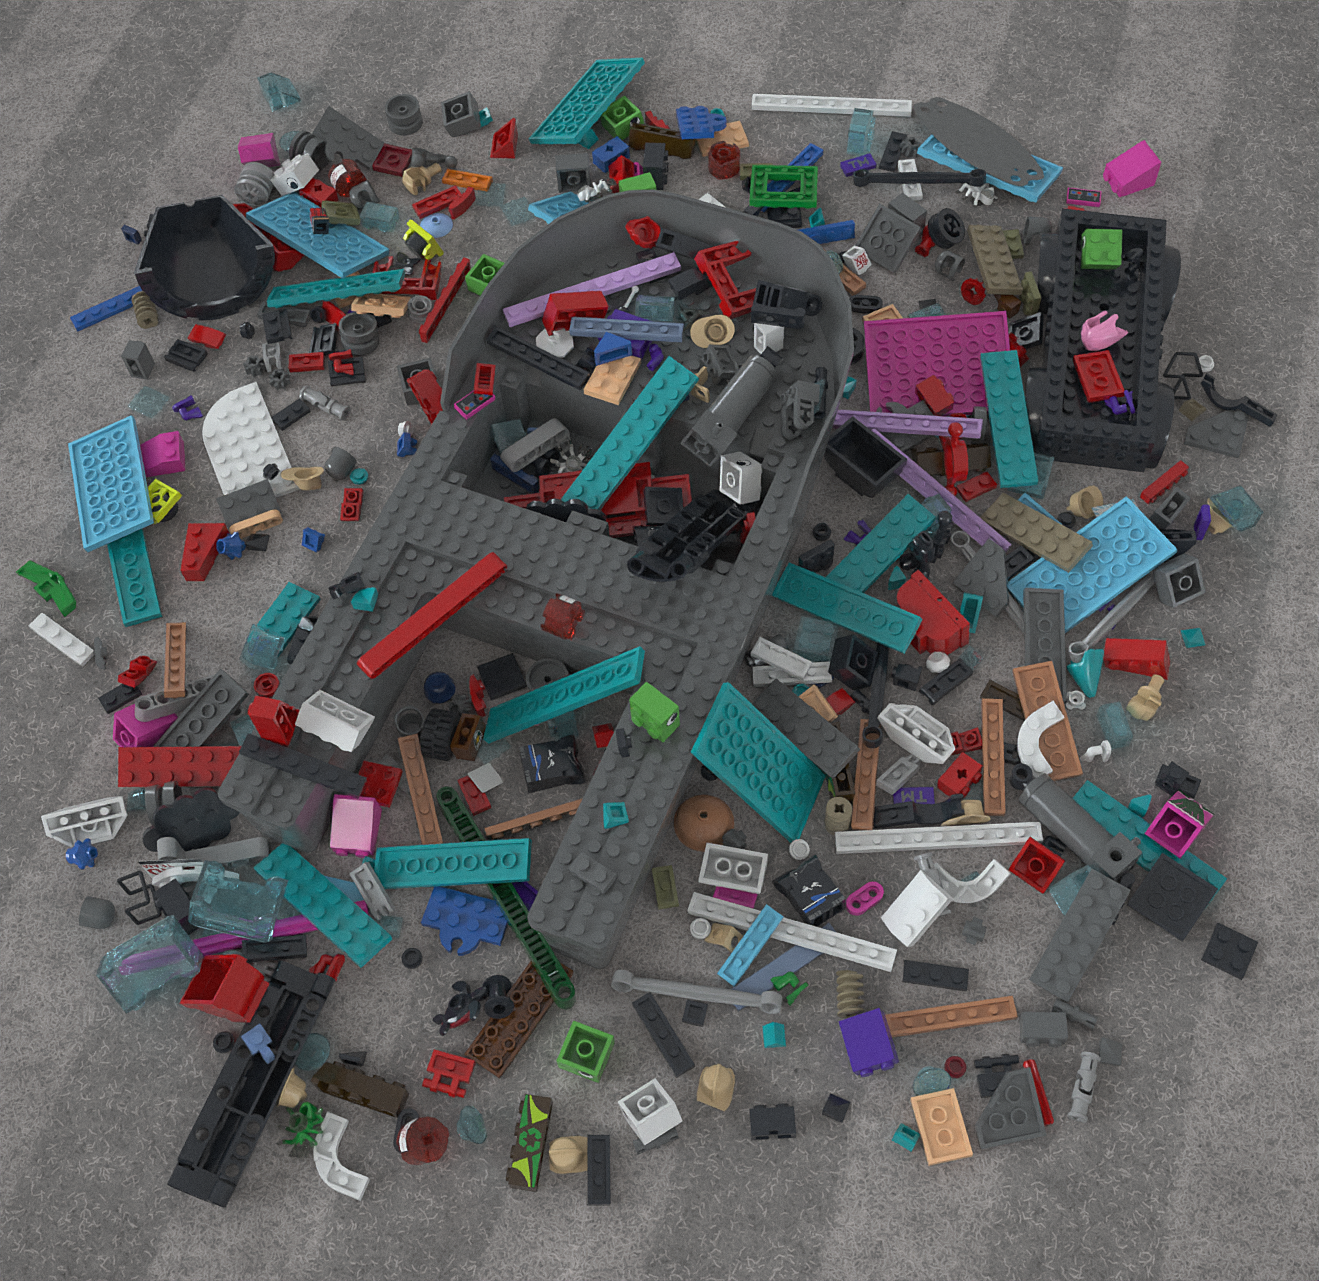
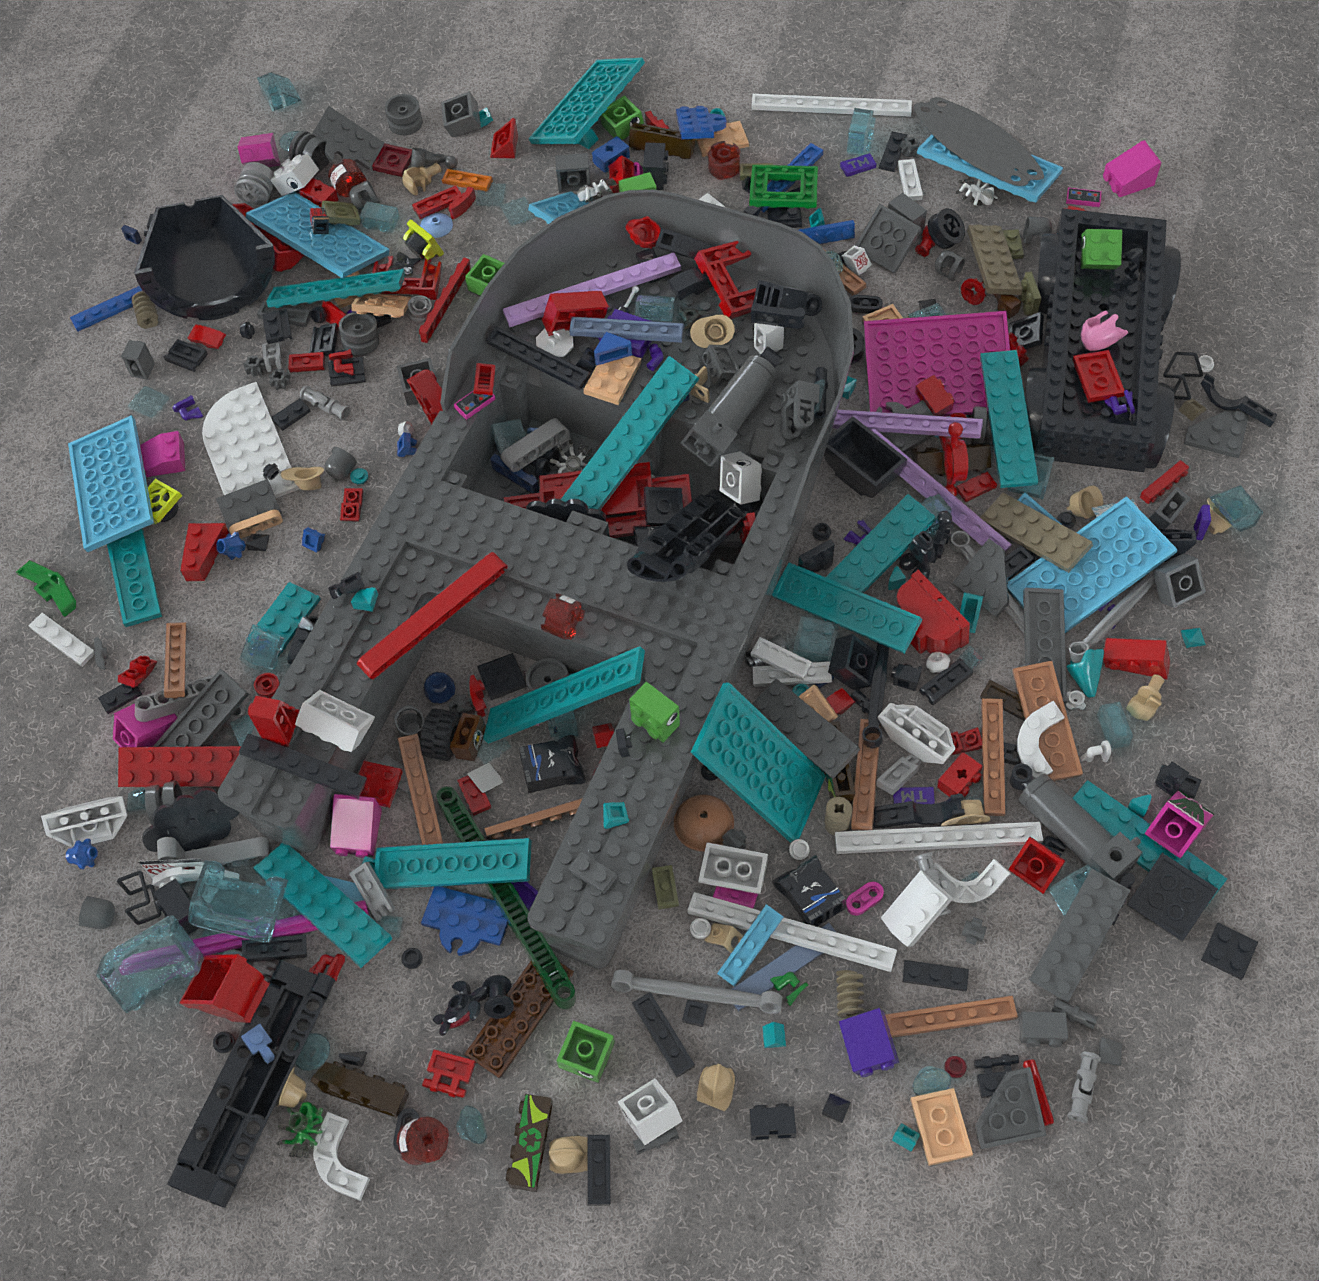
black piece [853,169,986,187] -> none

